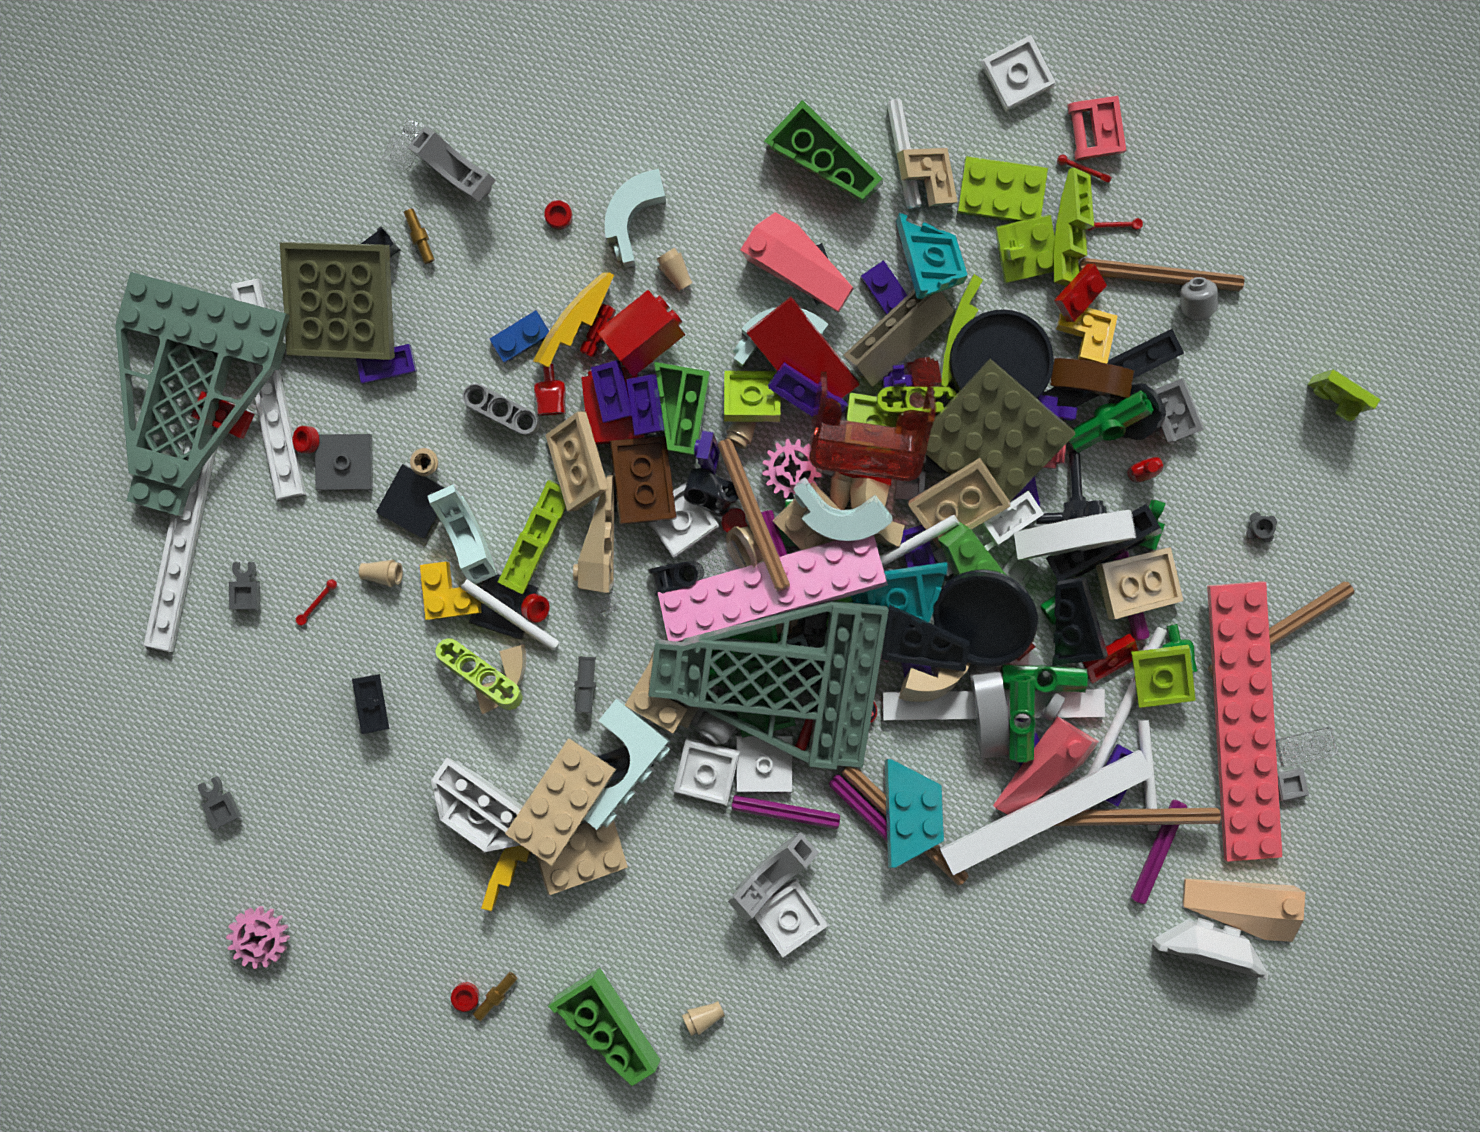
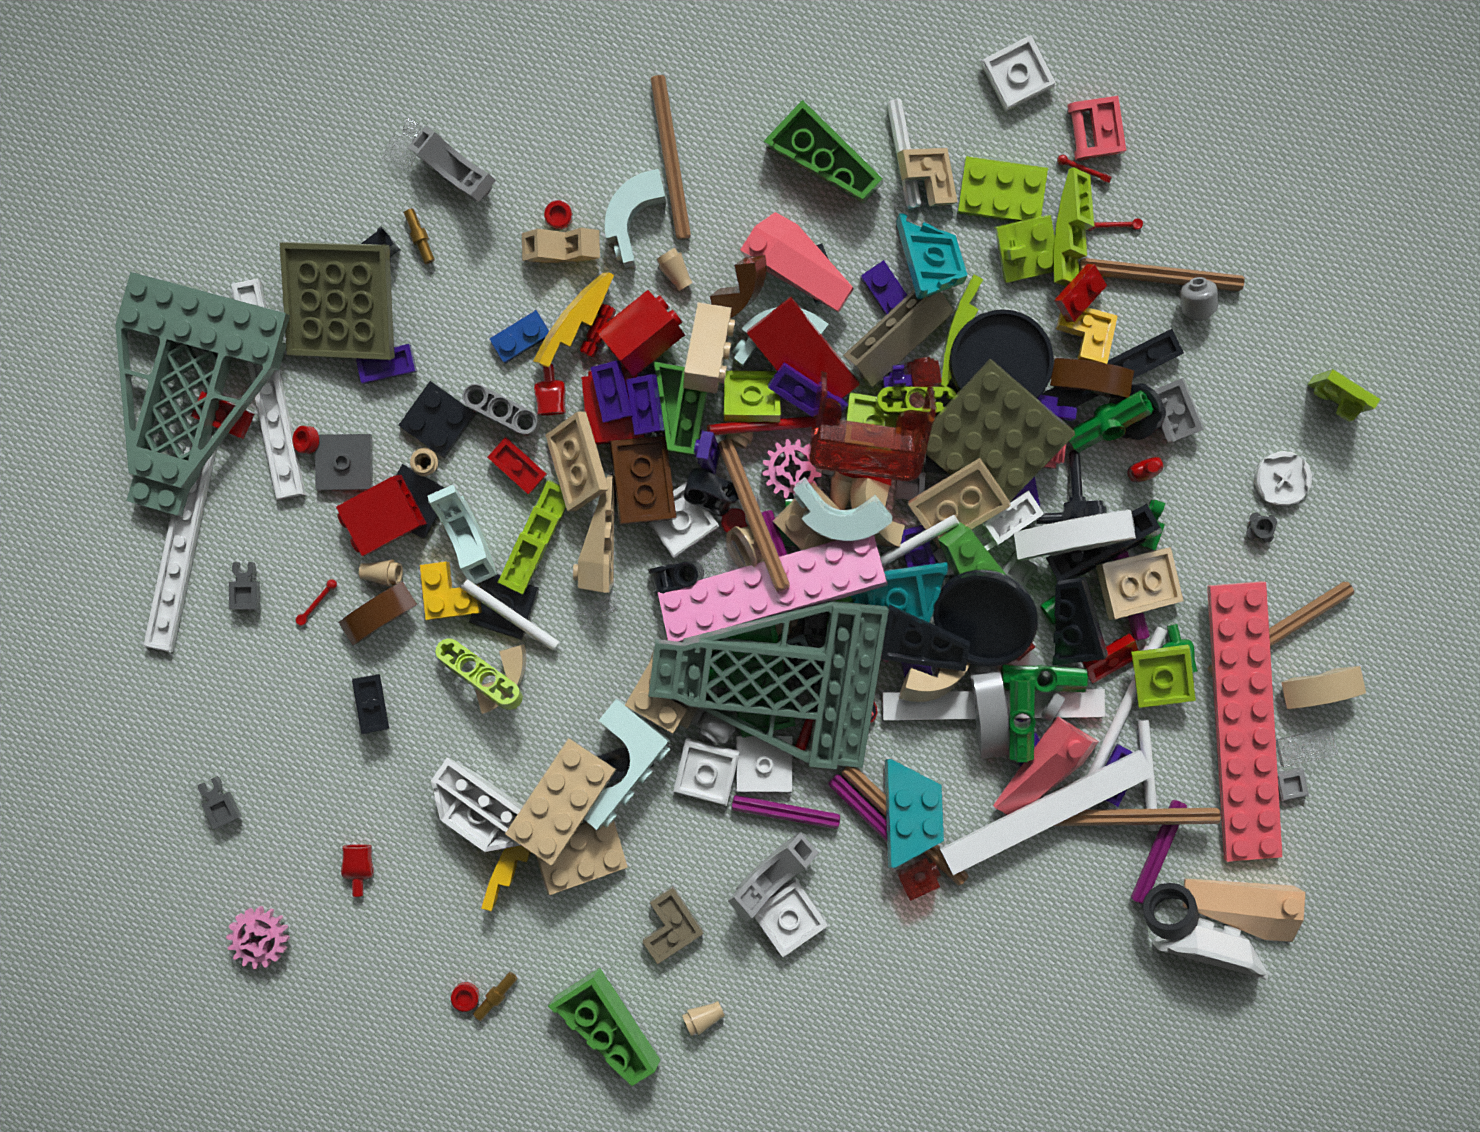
red tile [521,594,550,623] -> none
dark grey pin [574,656,597,713] -> none
none -> red brick [336,475,427,556]
none -> reddish brown brick [338,581,417,646]
none -> red piece [341,844,374,897]
none -> black plate [398,381,477,458]
none -> red plate [487,437,548,495]
none -> tan brick [522,228,600,263]
none -> dark tan plate [642,886,704,964]
none -> medium nougat axle [651,75,691,240]
none -> tan wedge [683,302,735,393]
none -> red bar [707,416,815,435]
none -> reddish brown brick [710,255,766,318]
none -> clear red brick [896,858,941,901]
none -> black tyre [1142,883,1199,940]
none -> white tile [1254,451,1312,506]
none -> tan brick [1281,666,1366,709]

